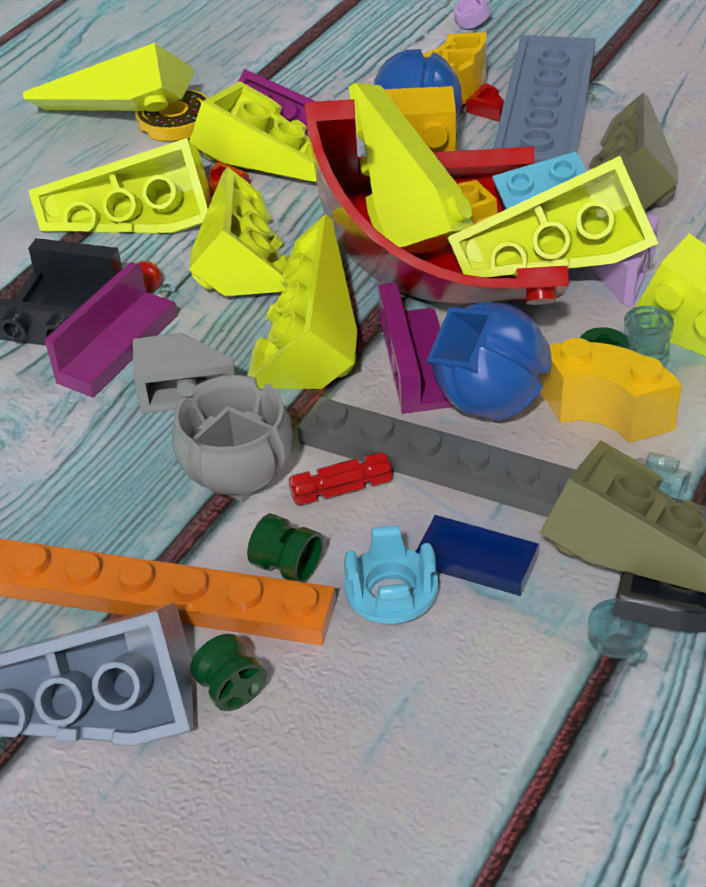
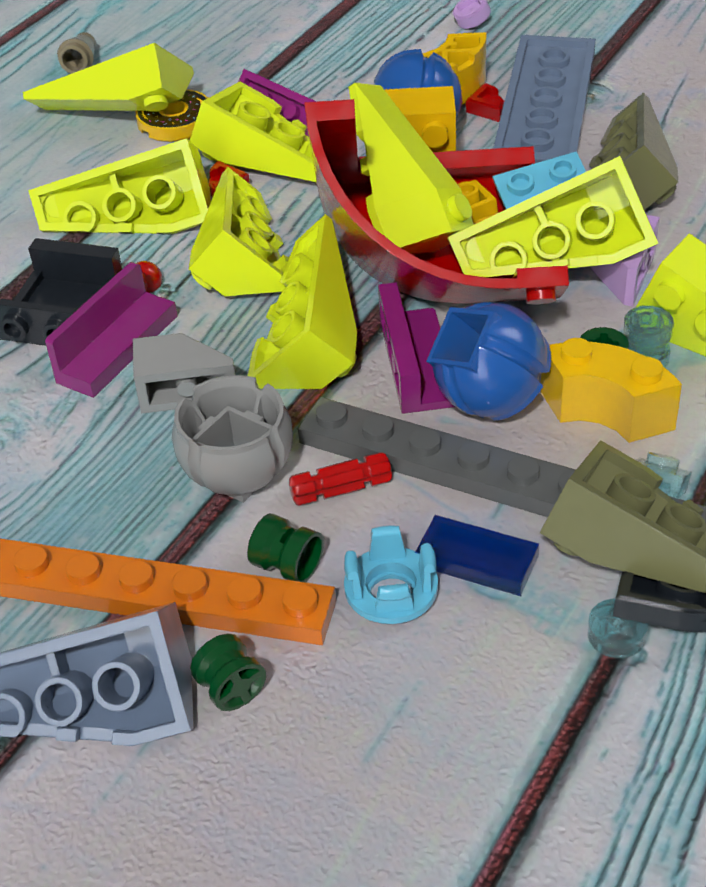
none -> dark tan cone [57,32,96,74]

